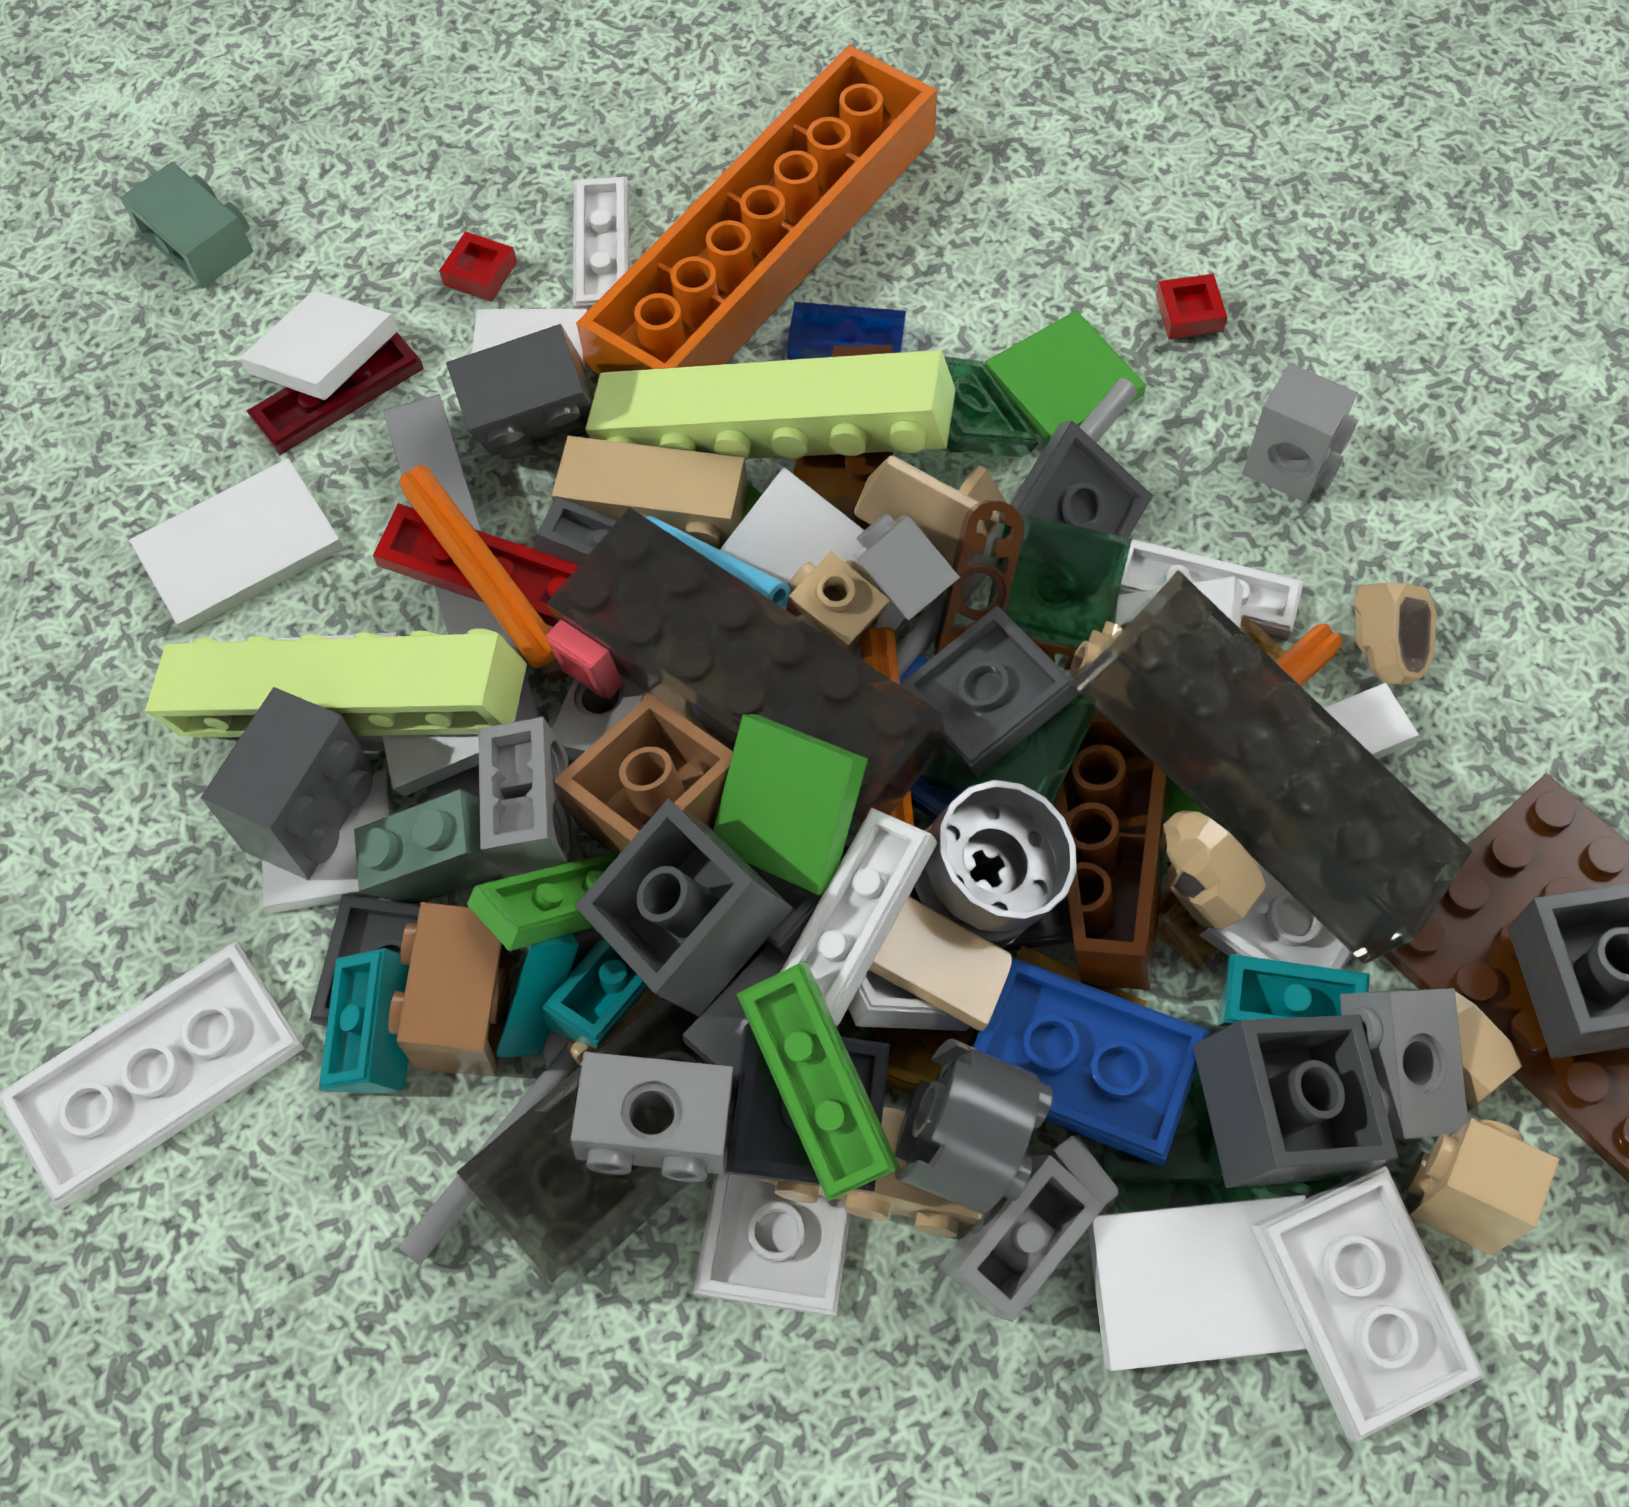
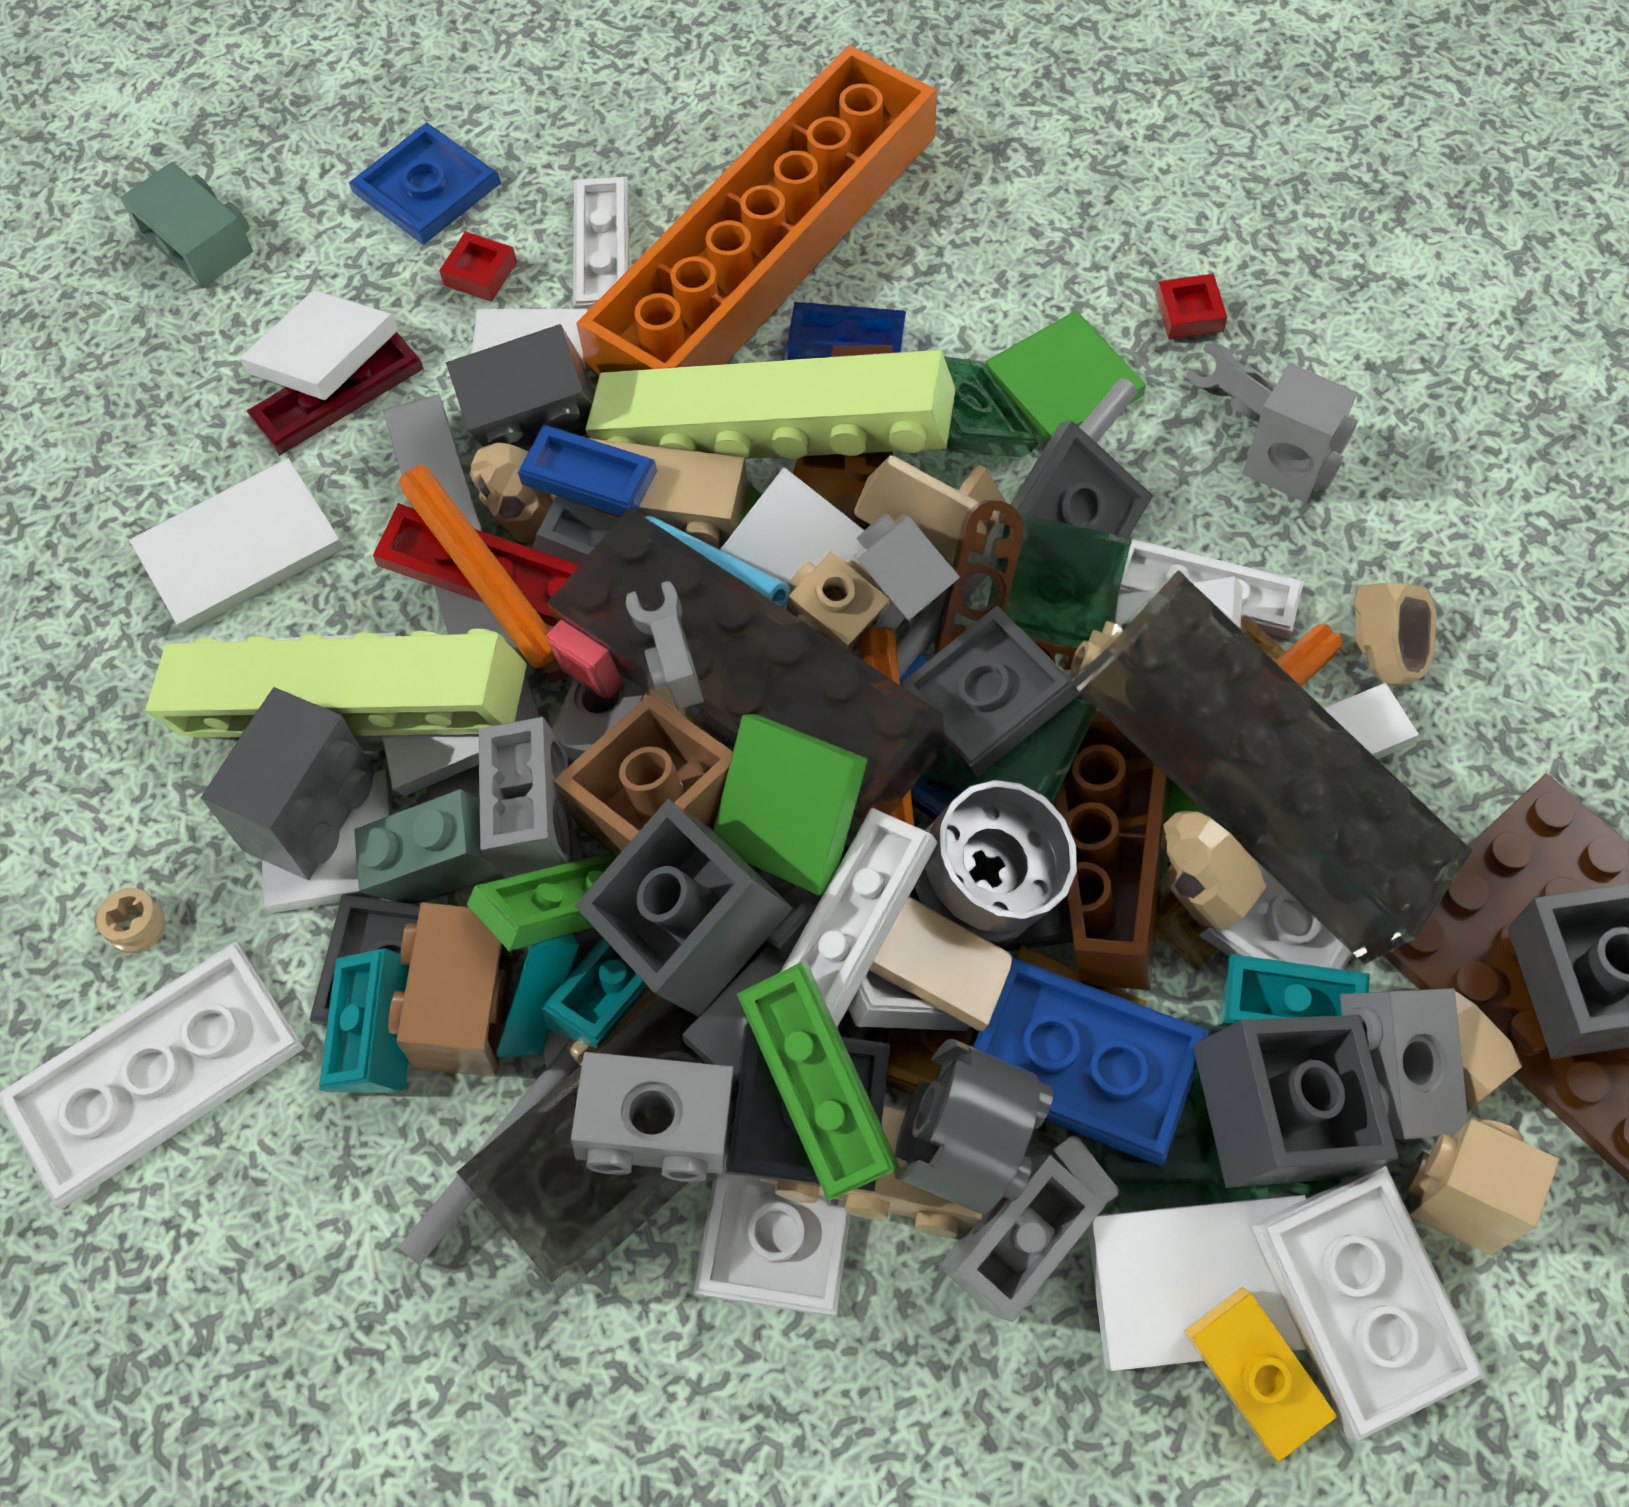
none -> tan bush [96,888,166,953]
none -> blue tile [349,122,501,245]
none -> tan rock [470,443,553,544]
none -> blue tile [518,425,657,520]
none -> light grey plate [626,581,705,710]
none -> yellow plate [1184,1287,1337,1463]
none -> light grey plate [1186,343,1276,422]

